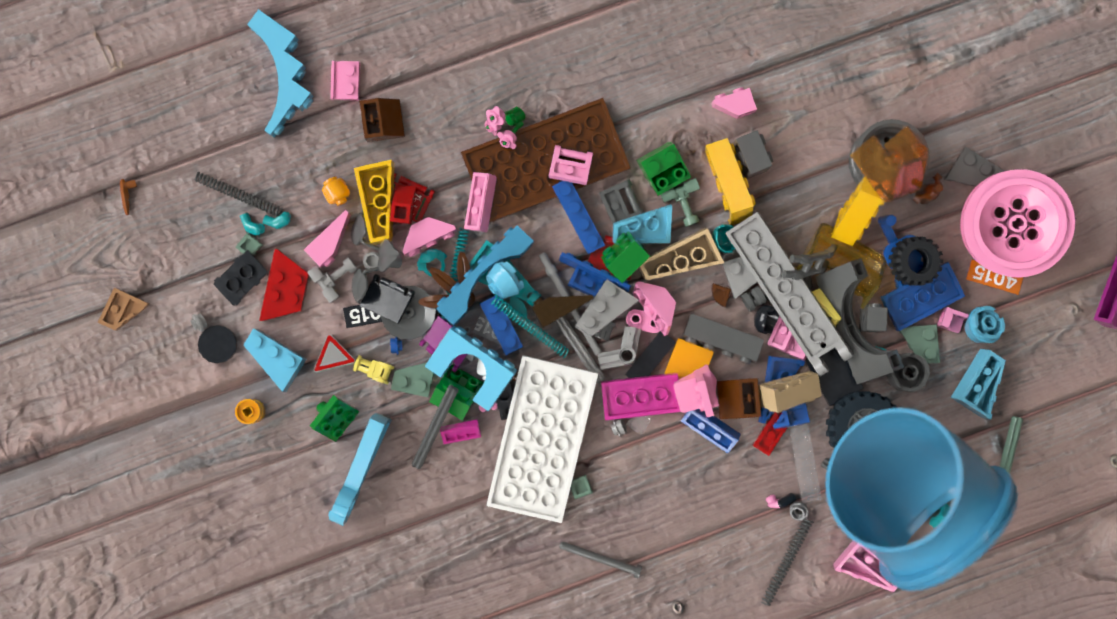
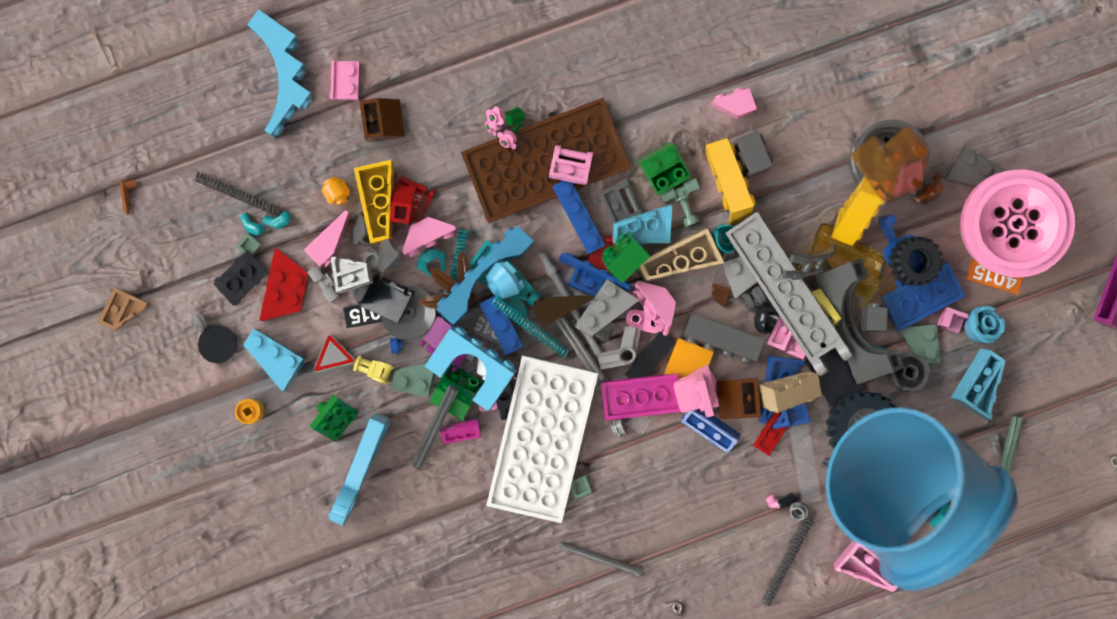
bright pink slope [464,172,497,232] -> none
none -> wing [331,257,373,294]

